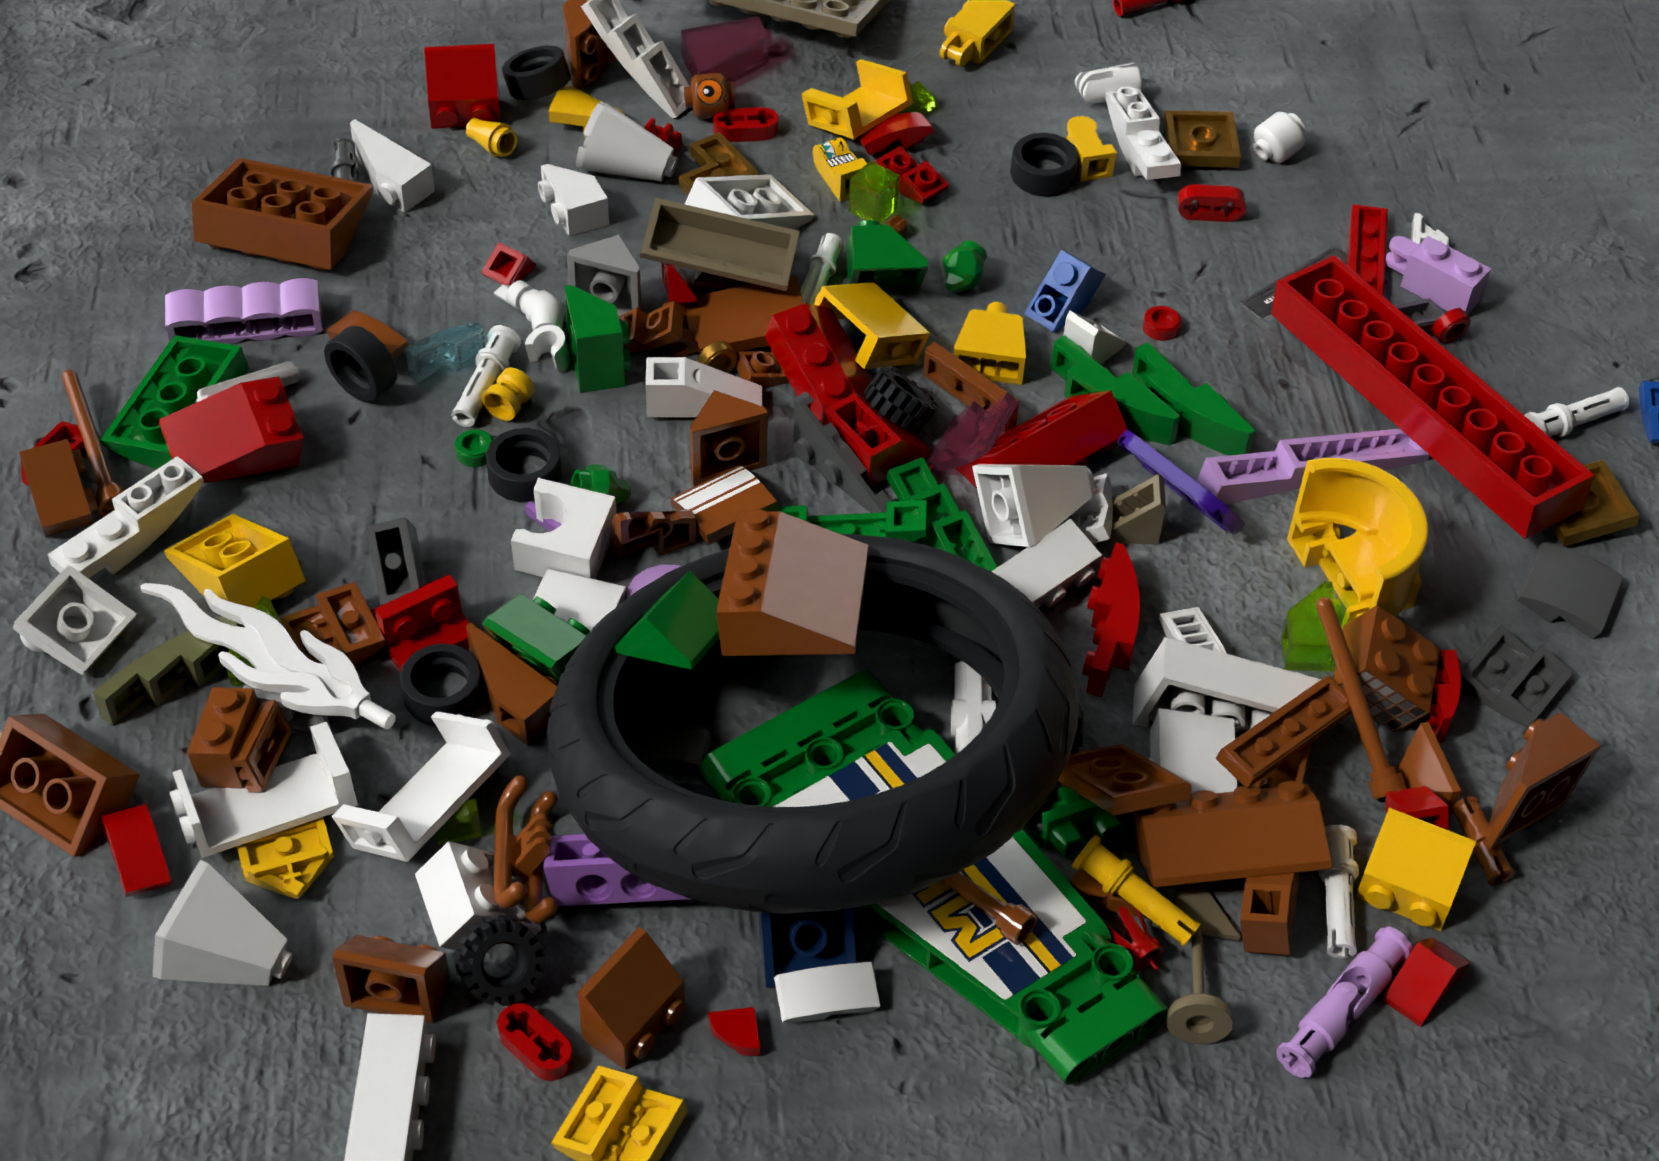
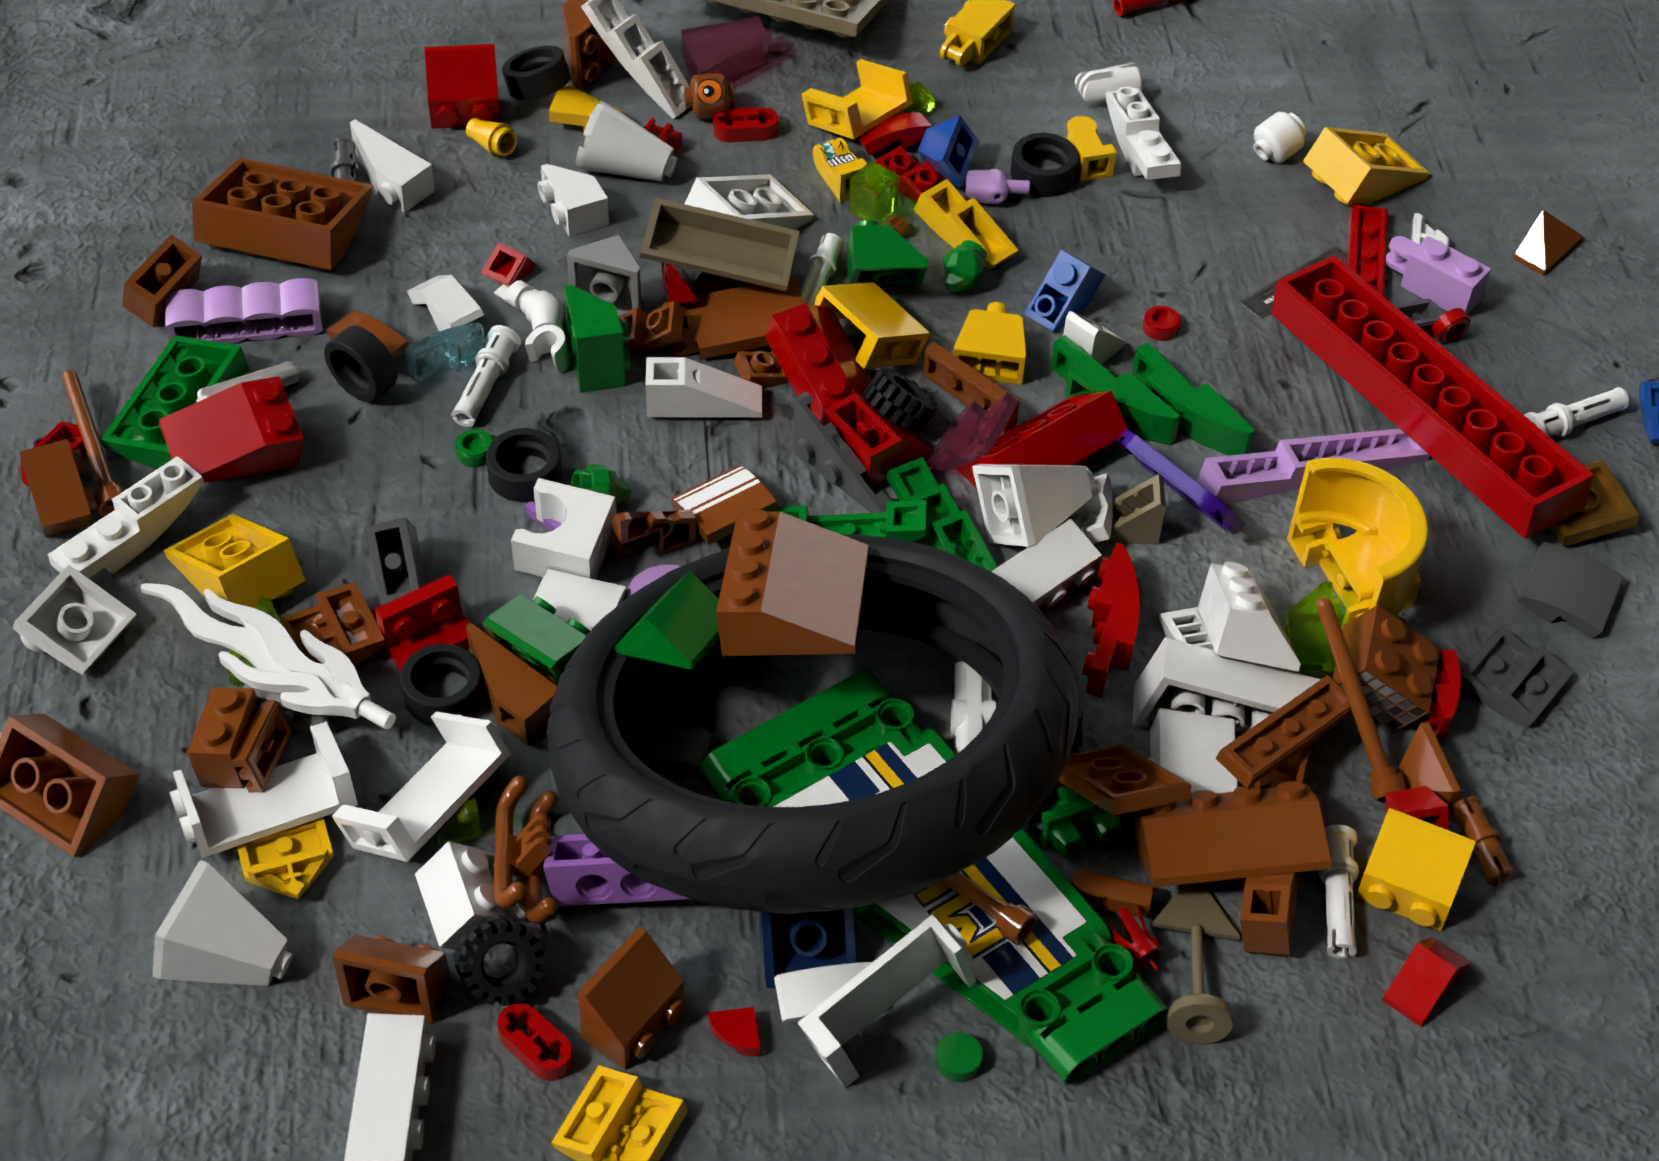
olive slope [93,606,249,726] -> none
red slope [101,804,171,897] -> none
yellow wheel [482,367,535,421] -> none
pearl gold plate [679,132,758,196] -> none
dark orange slope [690,390,768,486] -> none
pearl gold tile [698,341,737,373] -> none
yellow pin [1072,835,1201,947] -> none
pearl gold plate [1163,110,1241,168] -> none
red beam [1178,184,1246,222] -> none
lavender piece [1276,926,1413,1078] -> none
dark orange slope [1483,712,1601,849] -> none
none -> dark orange brick [122,234,202,327]
none -> white slope [407,275,484,331]
none -> white panel [798,914,976,1088]
none -> yellow slope [913,179,1019,270]
none -> blue slope [918,115,979,187]
none -> green tile [935,1032,983,1082]
none -> lavender piece [964,169,1030,204]
none -> white slope [1198,562,1301,672]
none -> yellow slope [1303,127,1431,205]
none -> dark orange slope [1513,210,1583,276]

